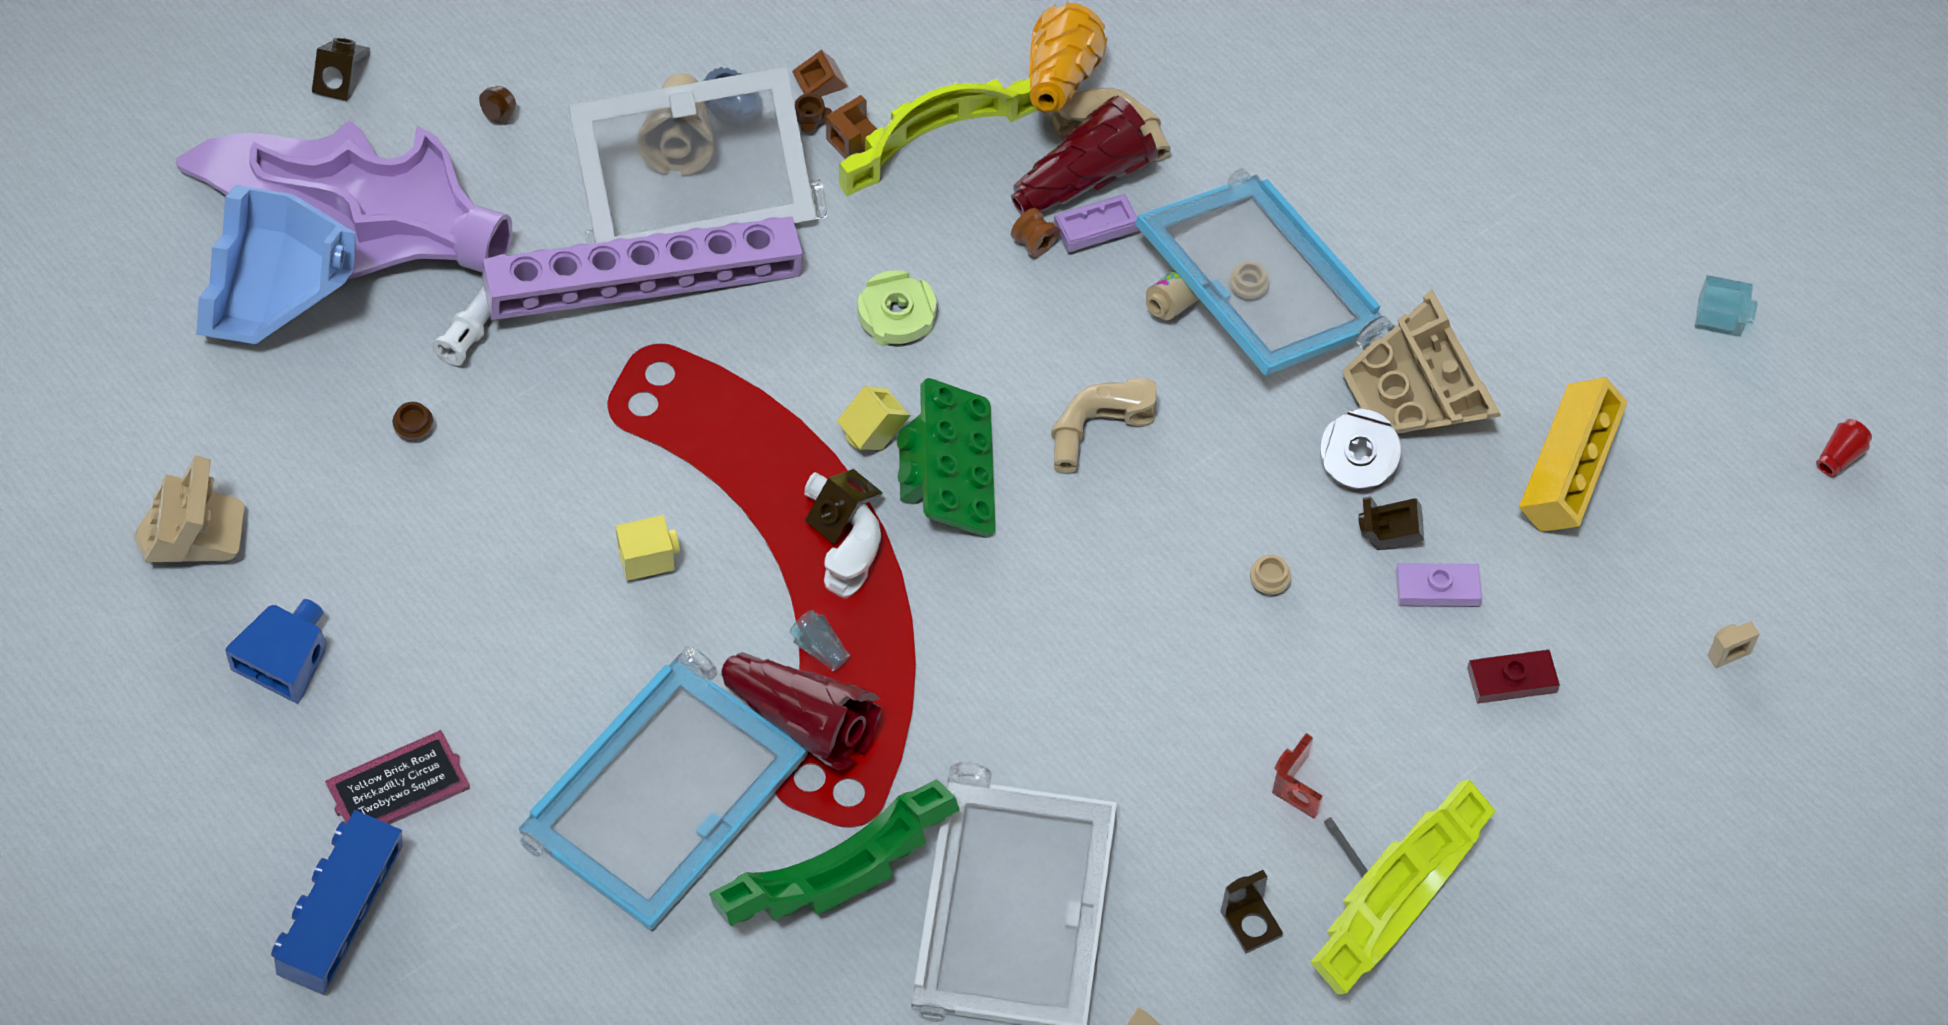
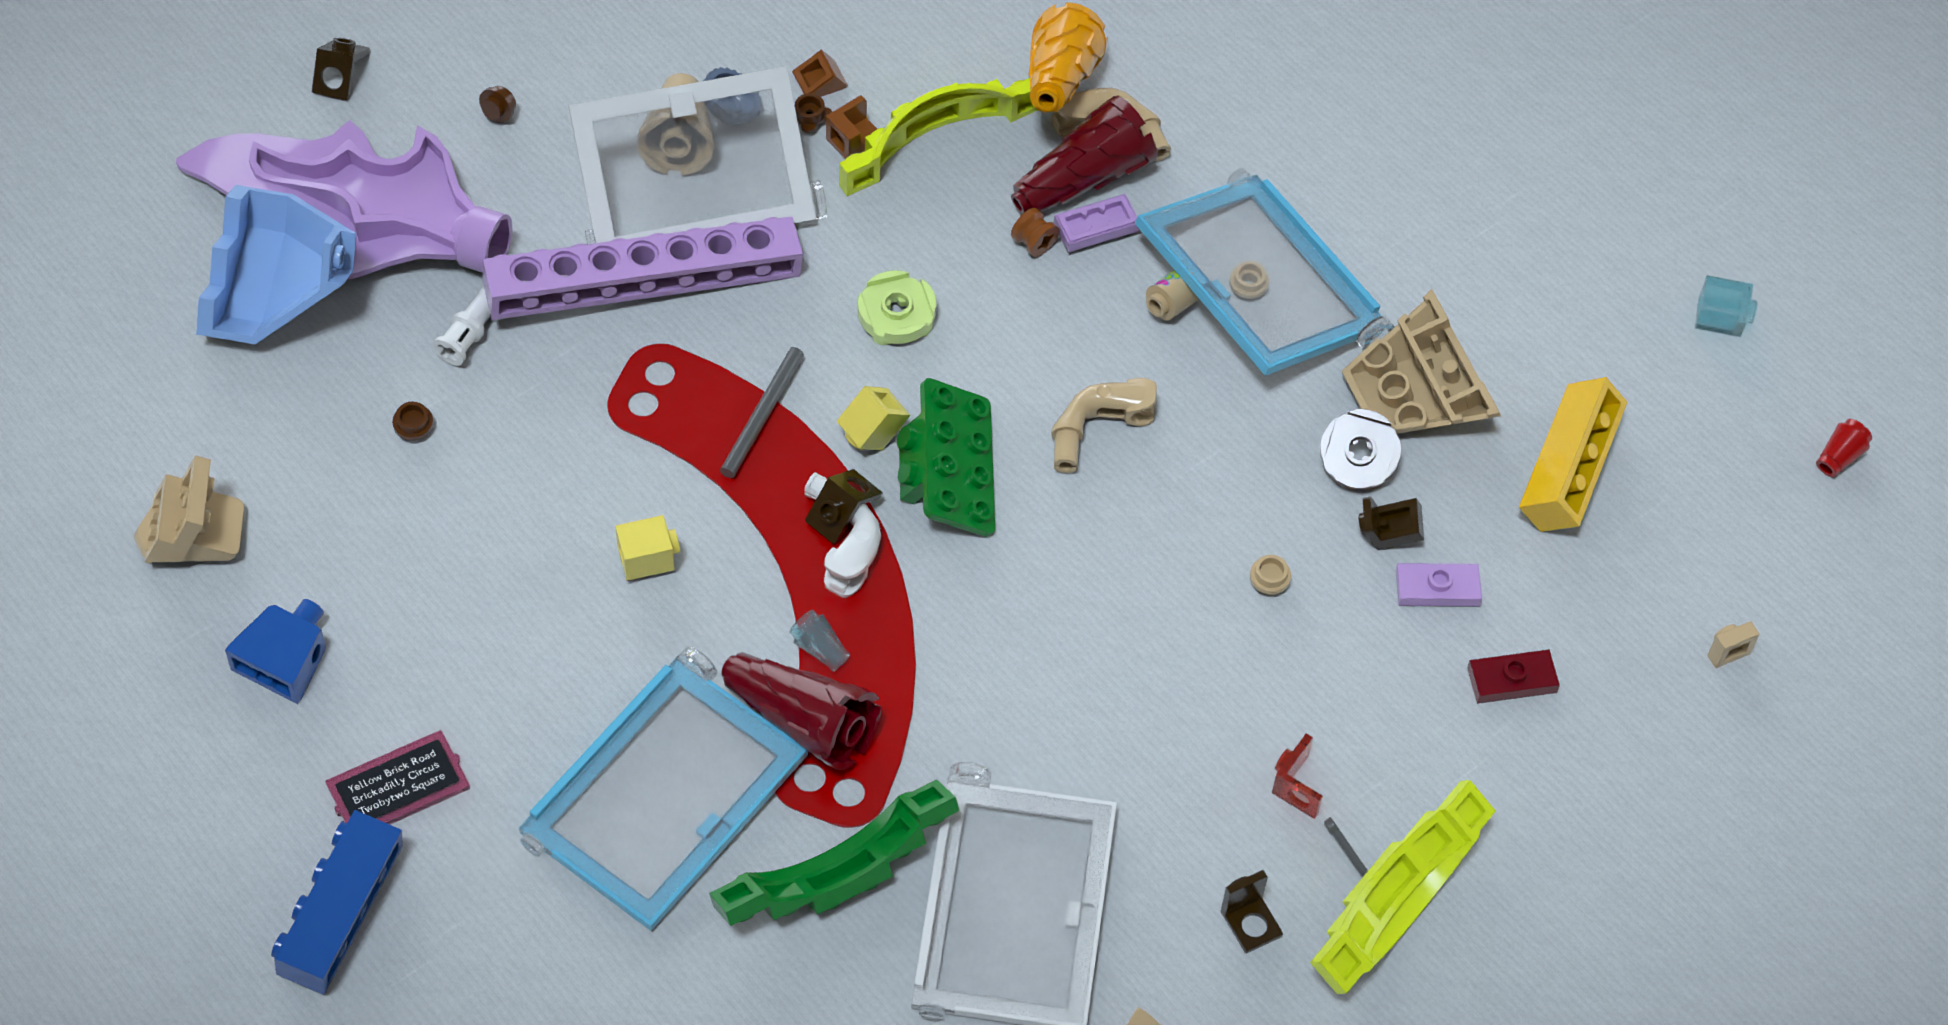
none -> dark grey bar [720,347,804,478]

